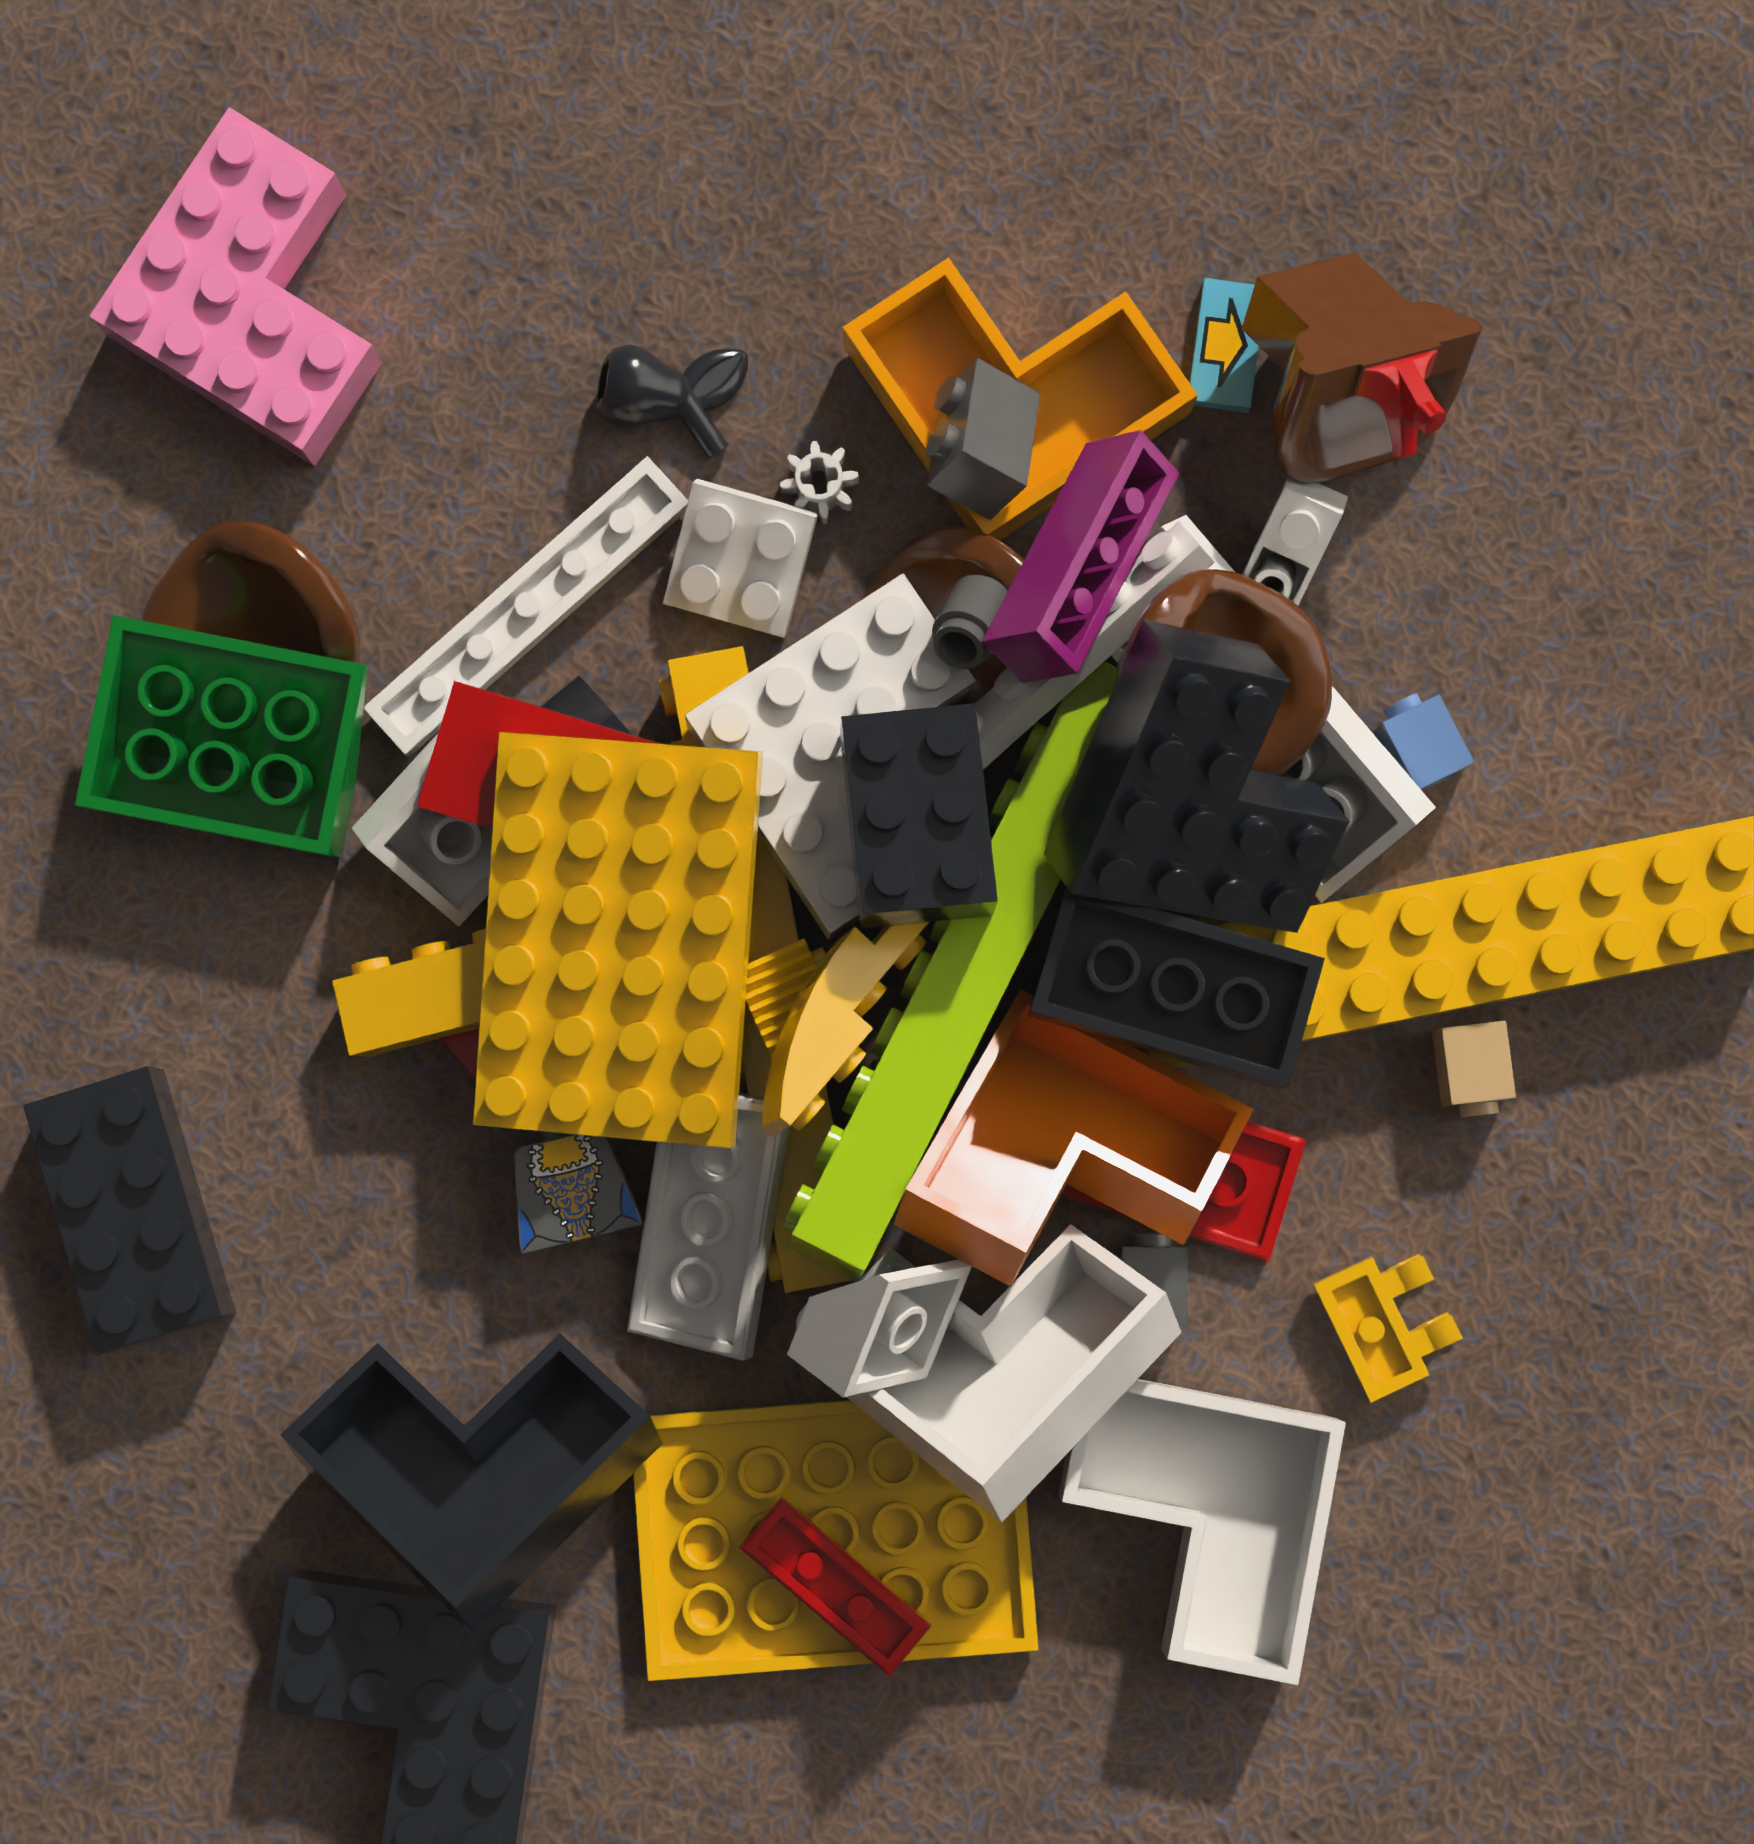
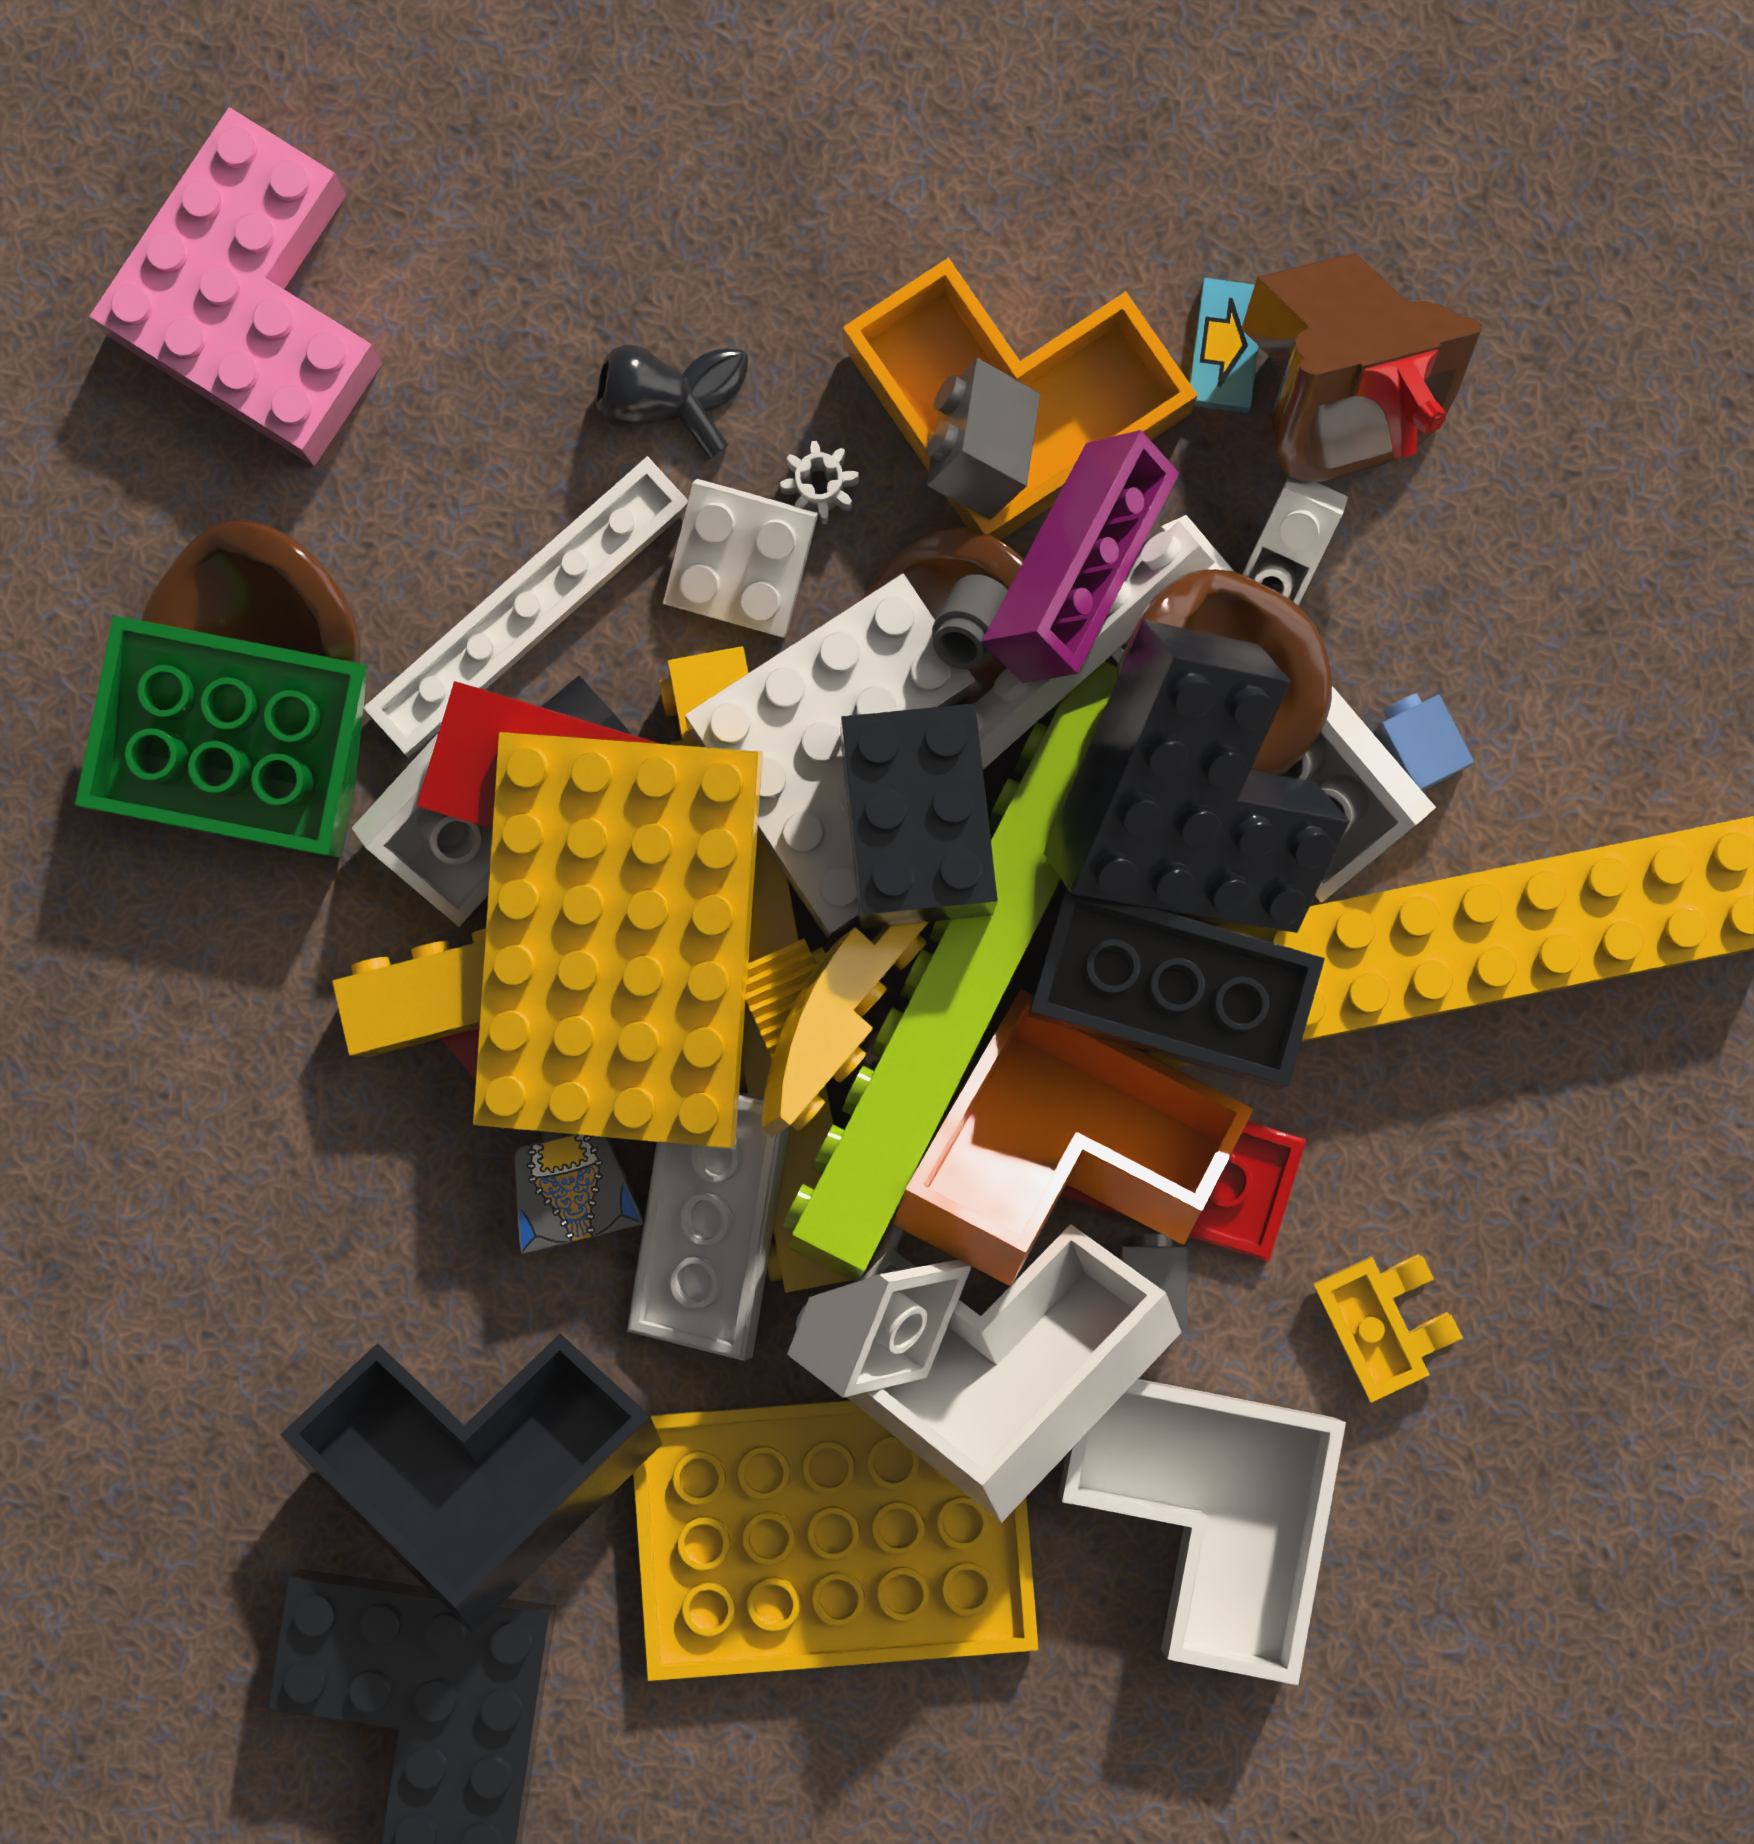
black brick [23,1066,236,1355] -> none
red tile [739,1496,932,1677] -> none
tan brick [1432,1021,1516,1118] -> none

